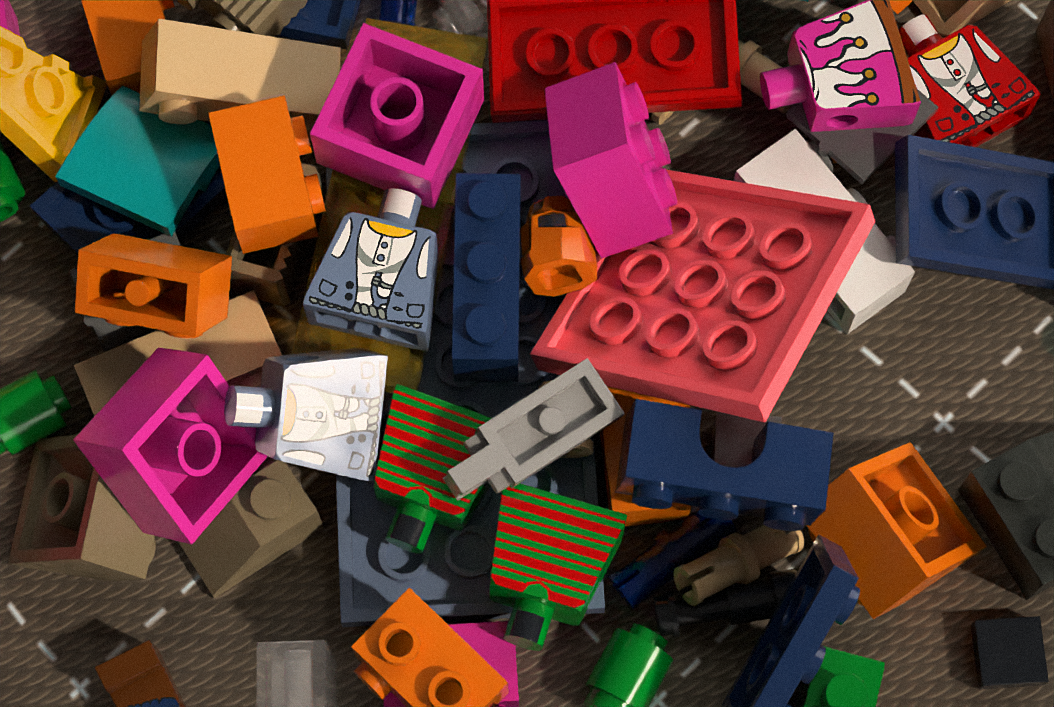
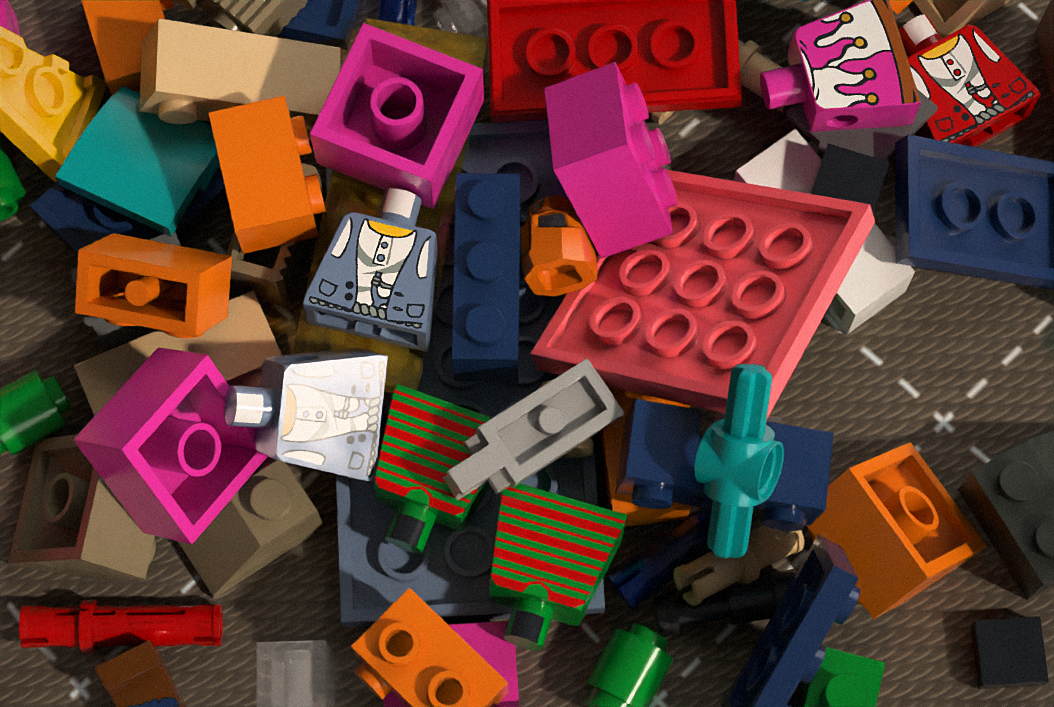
none -> red pin [19,600,223,653]
none -> teal axle [695,364,784,559]
none -> black tile [811,143,890,214]

